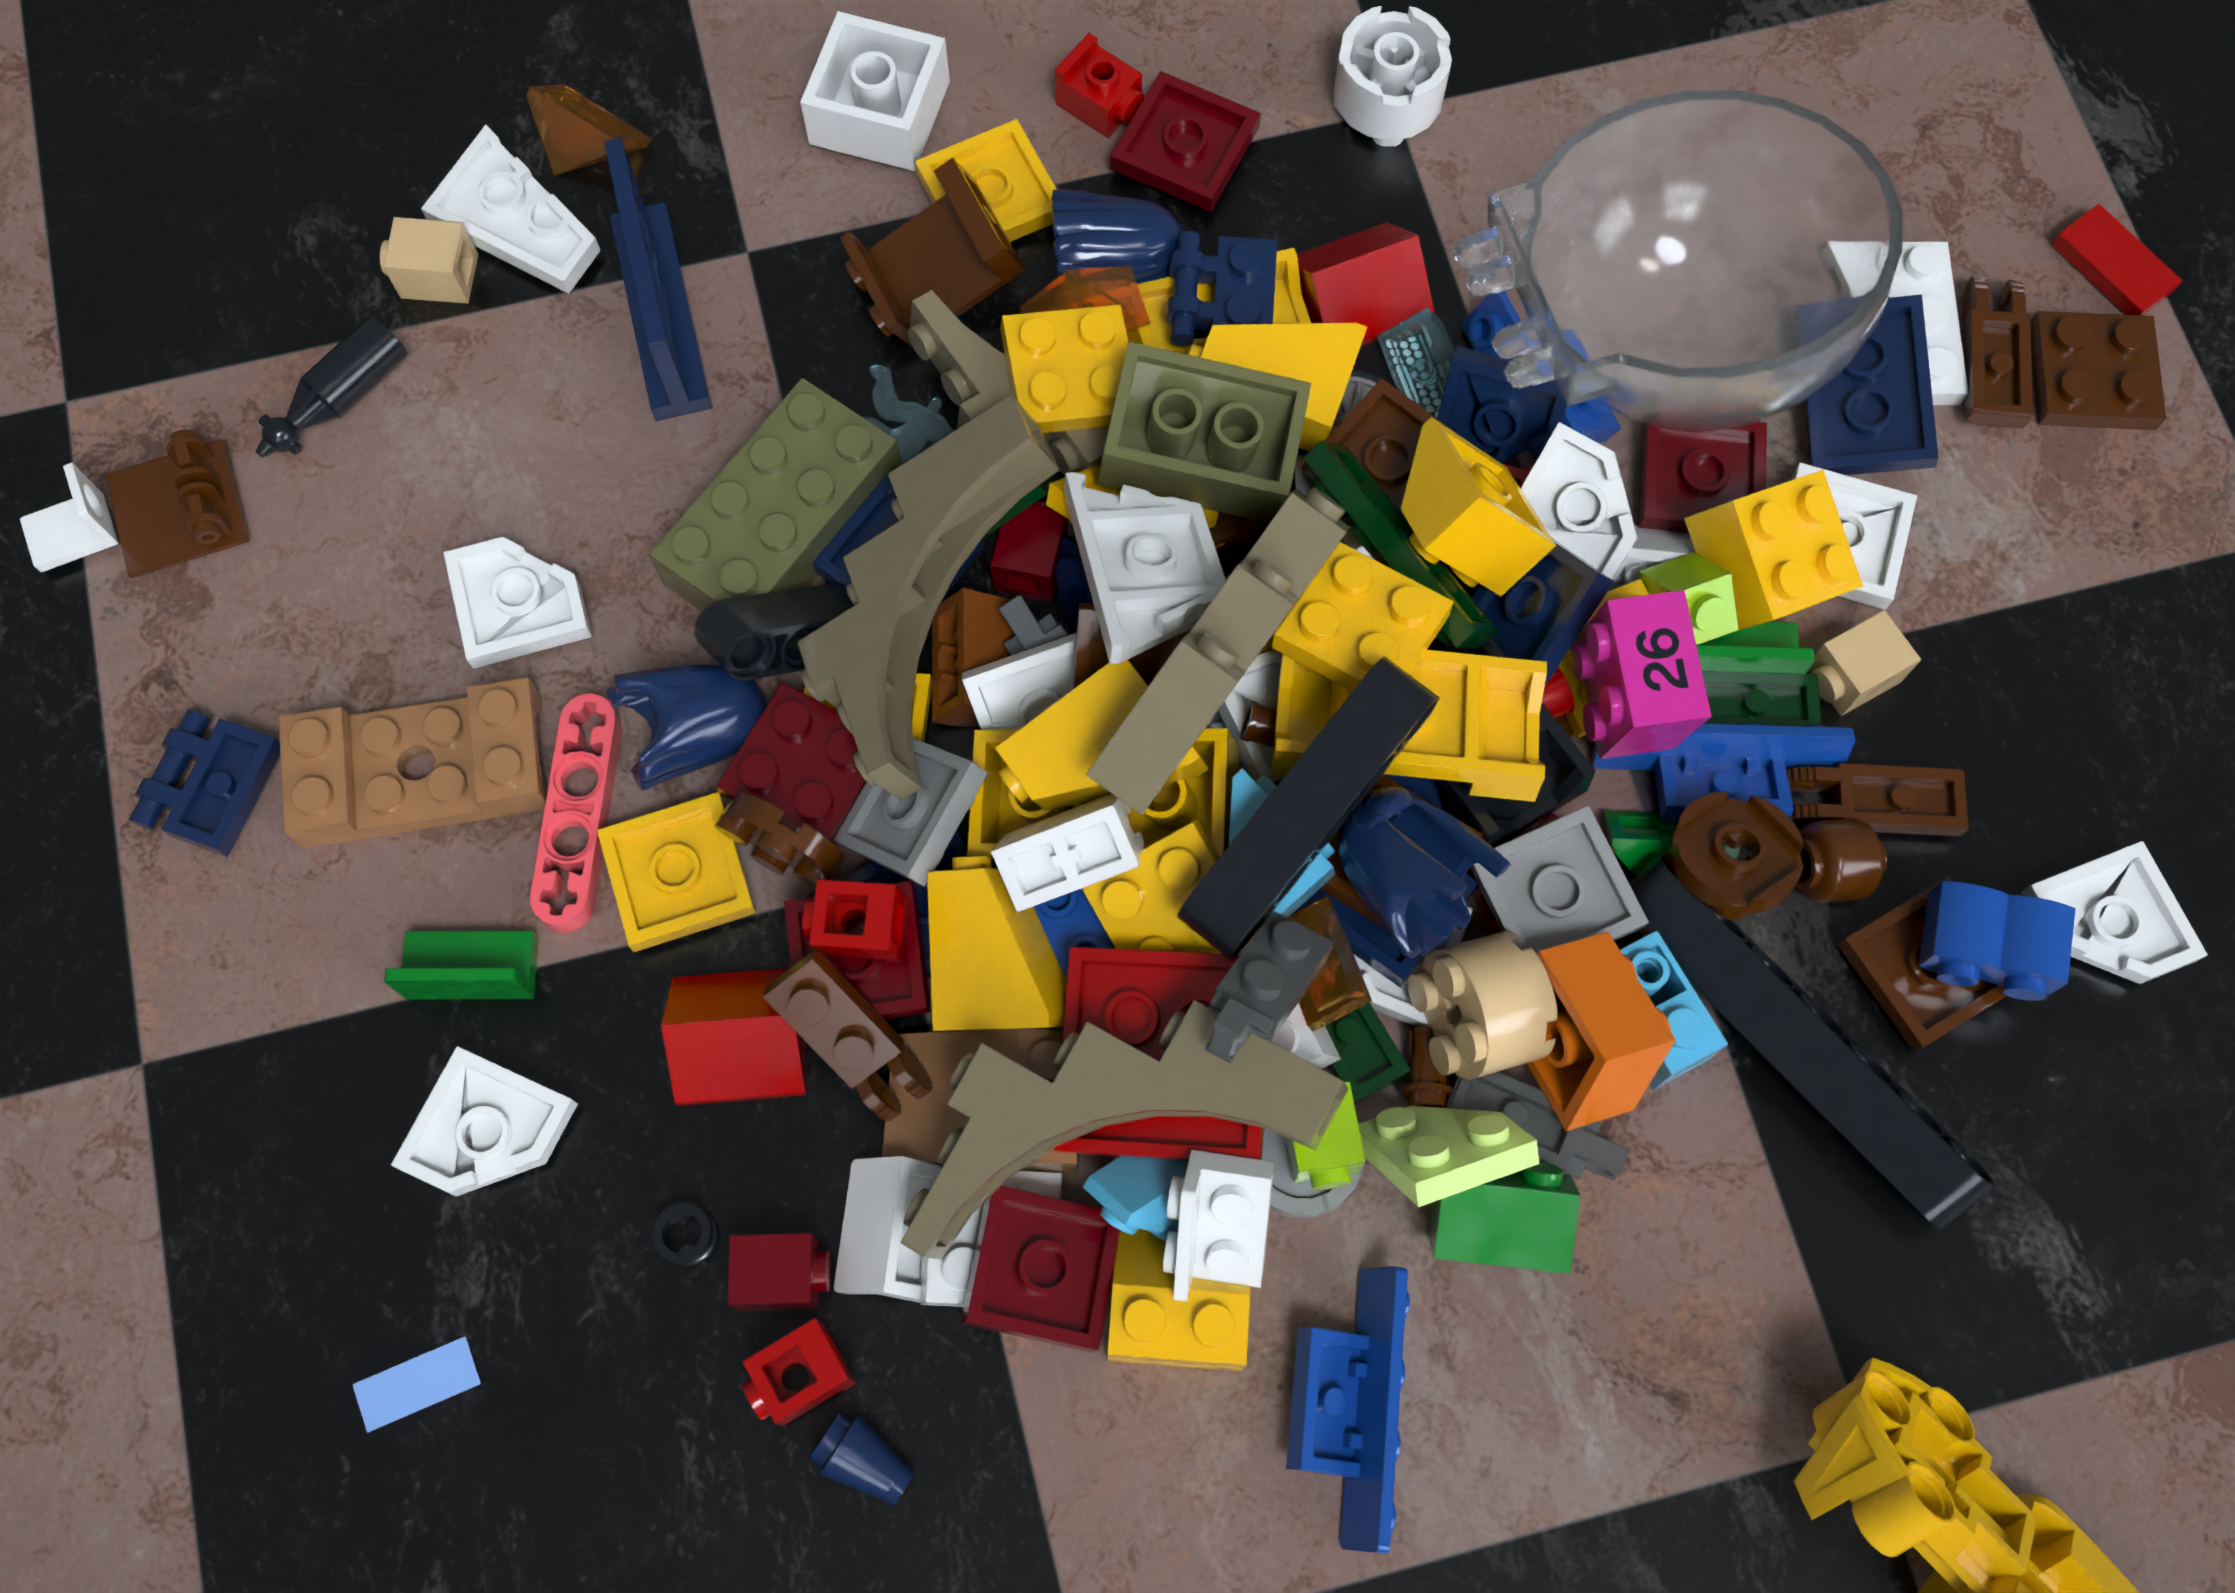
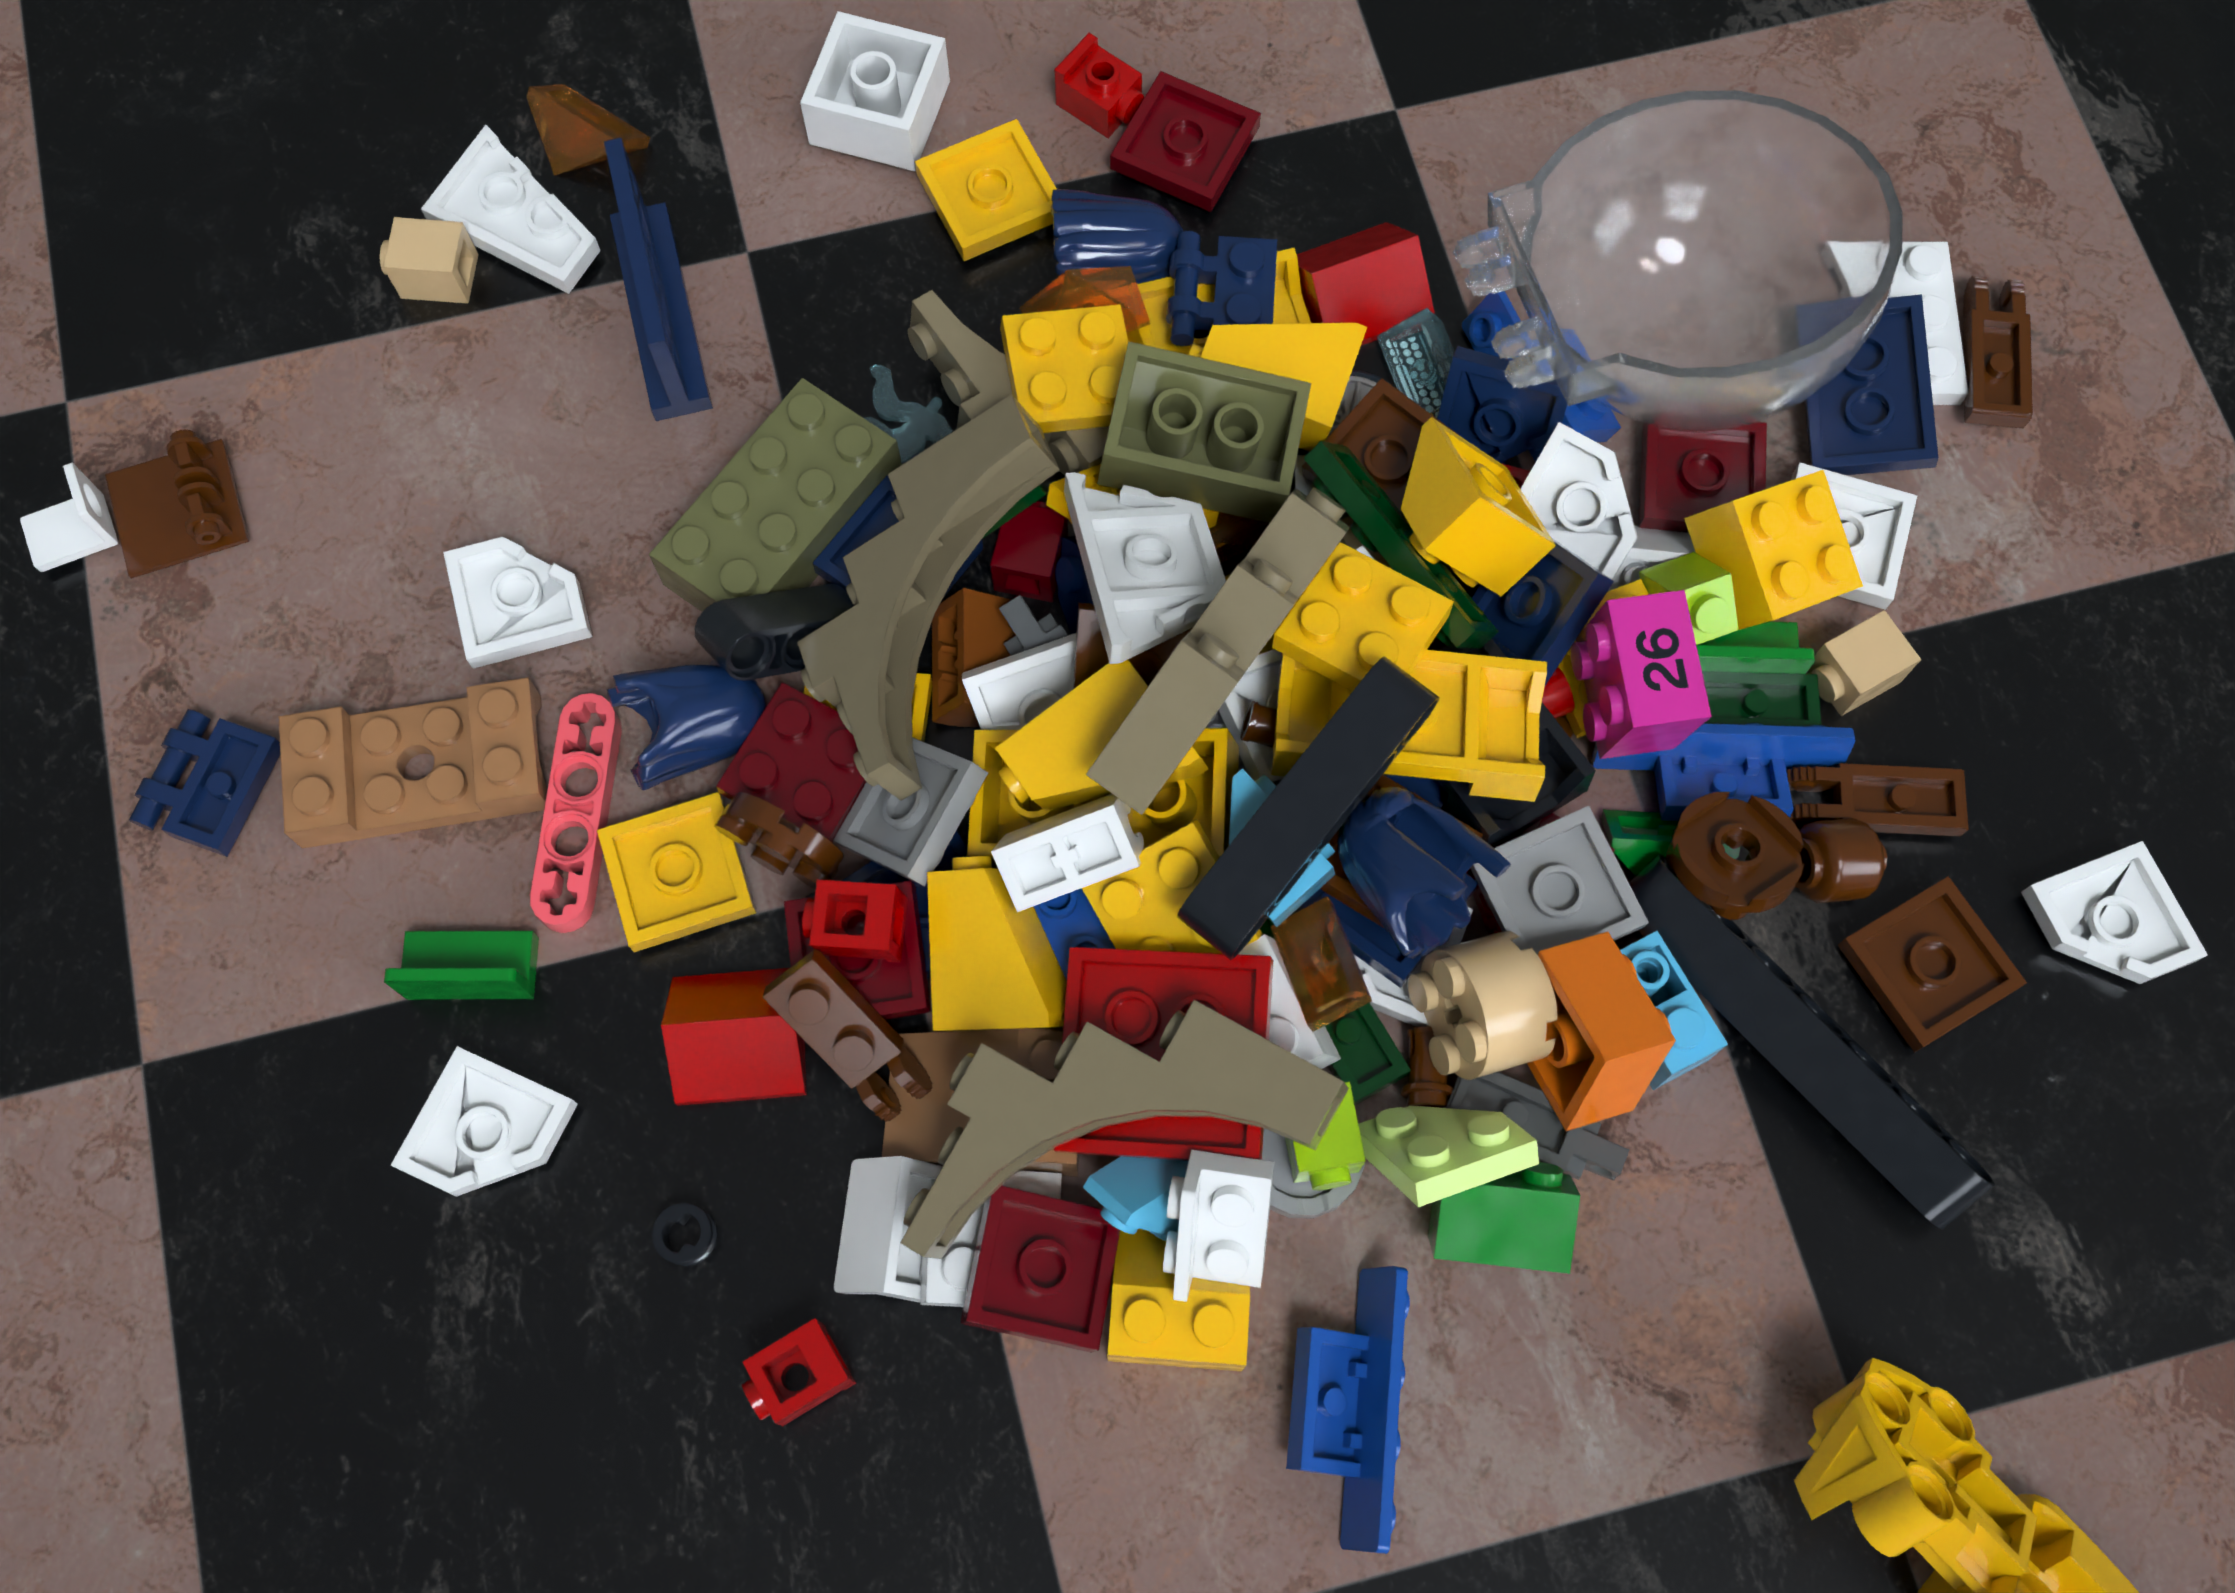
black wheel [255,316,408,458] -> none
light blue sticker [352,1336,481,1433] -> none
dark red brick [728,1233,831,1312] -> none
dark blue cone [808,1410,916,1507] -> none
reddish brown panel [840,157,1026,348] -> none
dark grey hinge [1205,911,1334,1063] -> none
white brick [1333,6,1452,146] -> none
blue brick [1919,881,2076,1001] -> none
reddish brown plate [2030,311,2166,430] -> none
red tile [2051,203,2183,315] -> none

